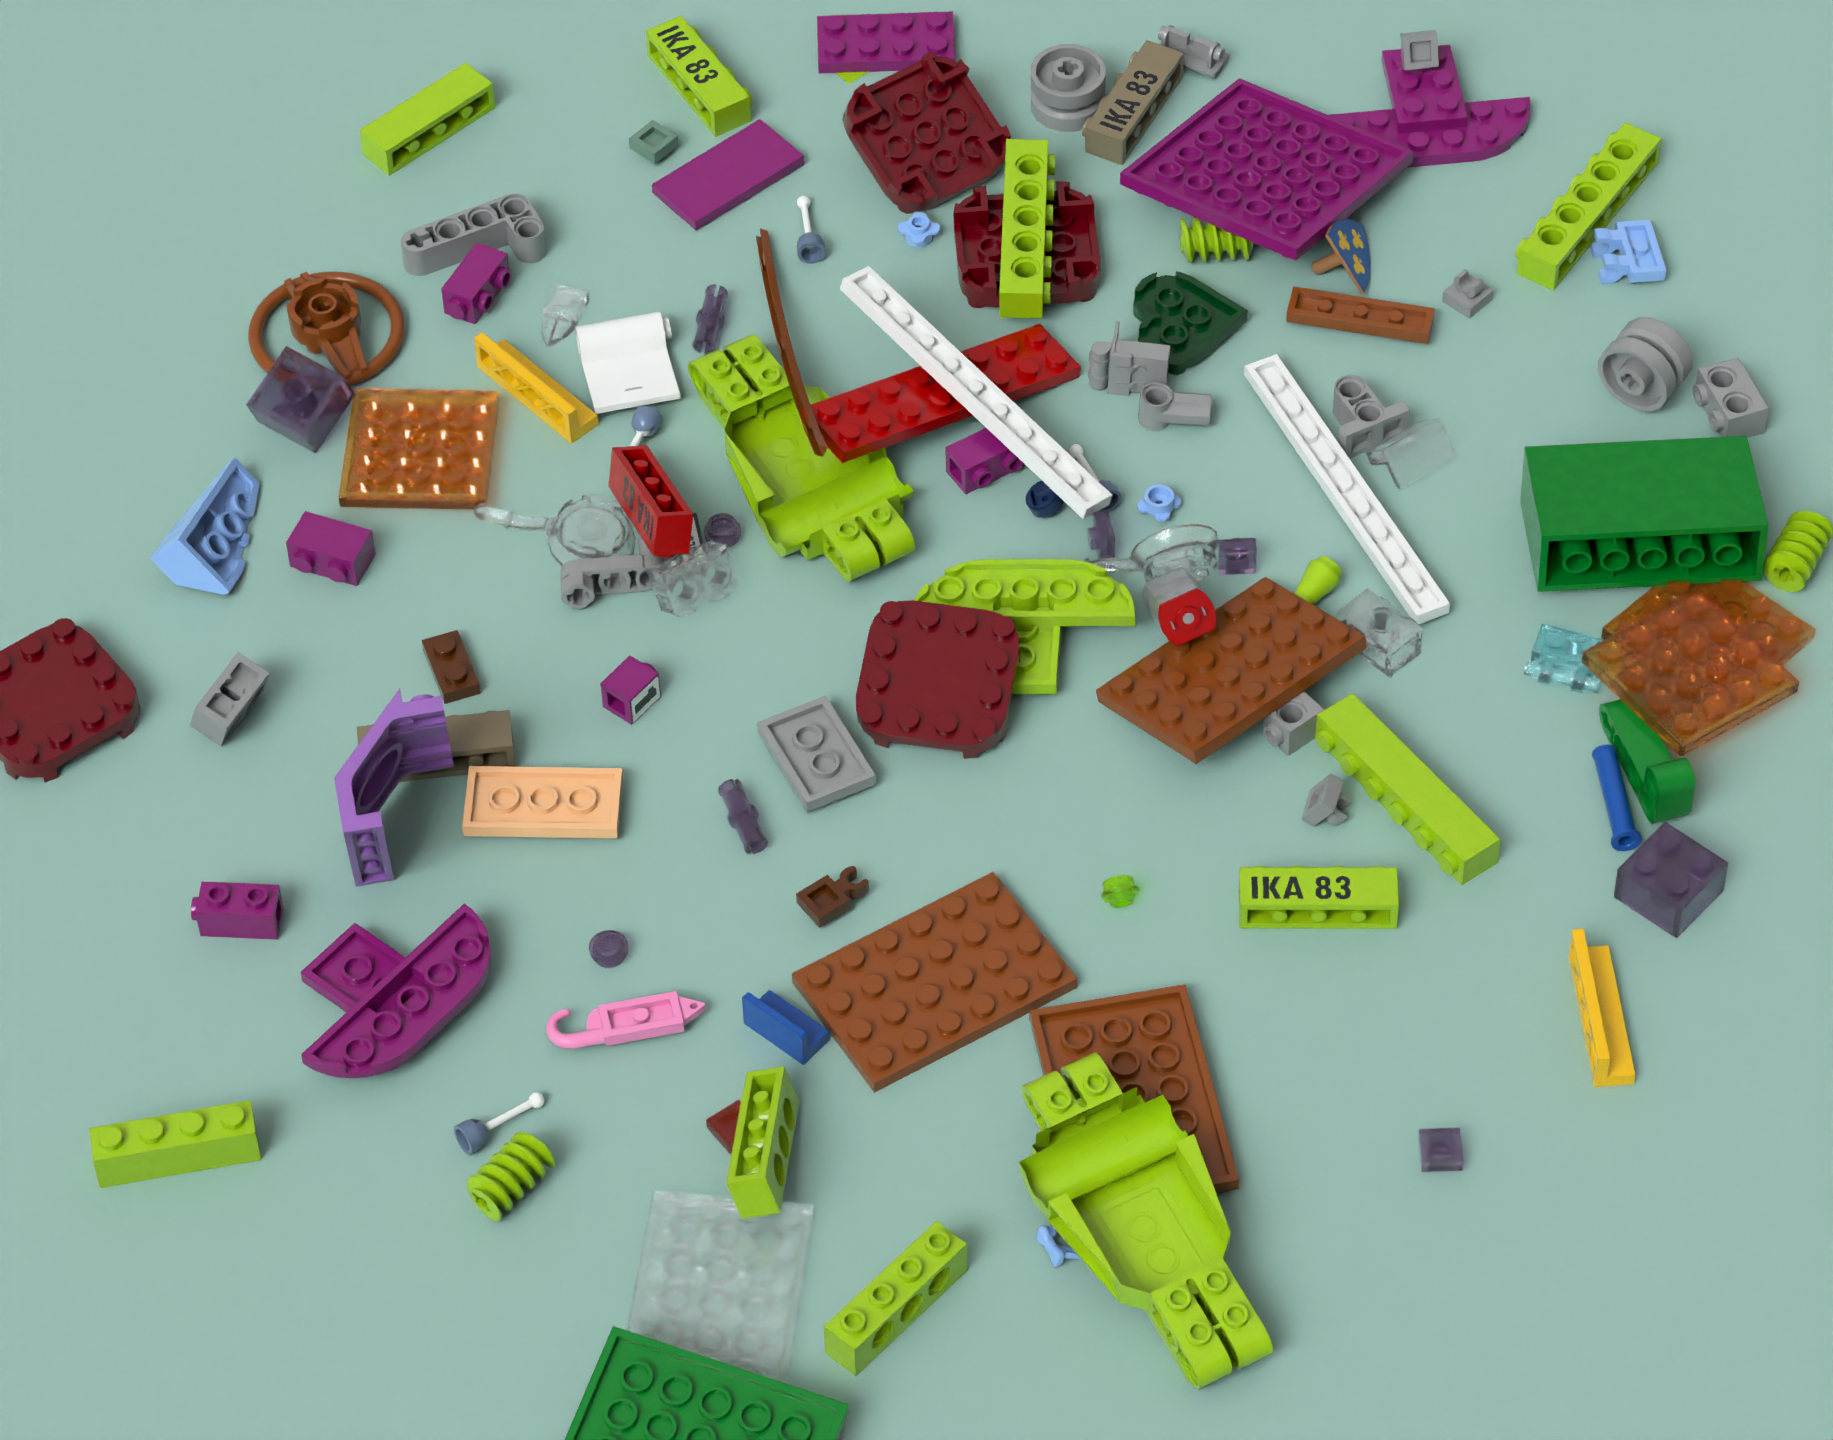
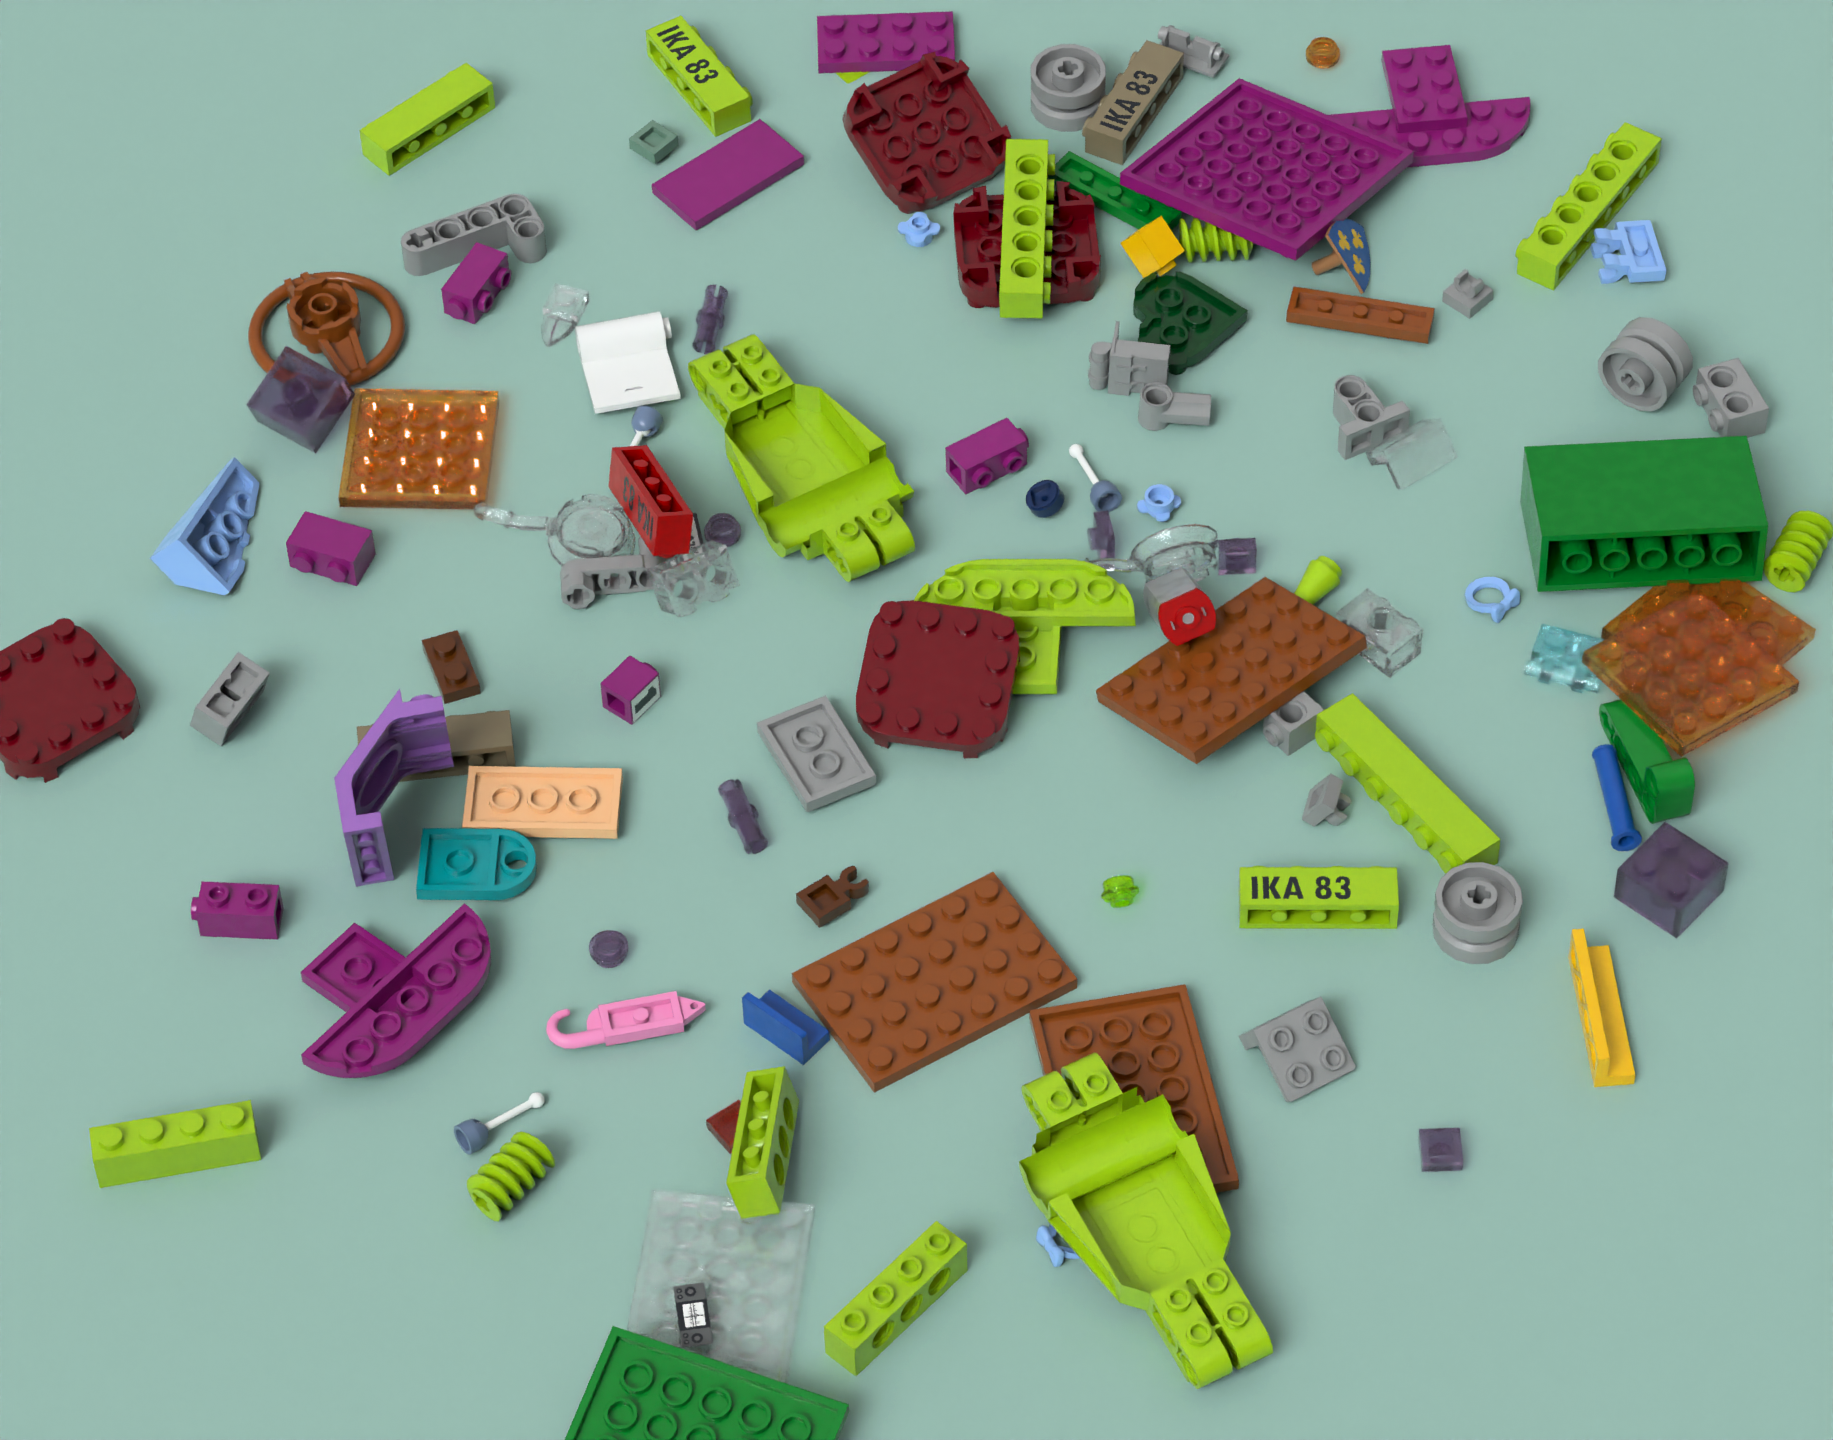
yellow fence [474,332,599,444] -> none
dark orange piece [756,228,827,457] -> none
sand blue hinge [796,196,826,264] -> none
red plate [802,324,1081,463] -> none
white plate [840,266,1112,519] -> none
white plate [1244,354,1450,625] -> none
light grey tile [1400,30,1439,70] -> none
none -> teal plate [416,828,537,900]
none -> sticker [673,1282,713,1348]
none -> green plate [1048,151,1182,231]
none -> yellow brick [1120,216,1185,278]
none -> light grey bracket [1239,996,1355,1102]
none -> clear orange plate [1305,37,1340,69]
none -> light grey wheel [1432,862,1523,964]
none -> light blue piece [1465,577,1520,623]

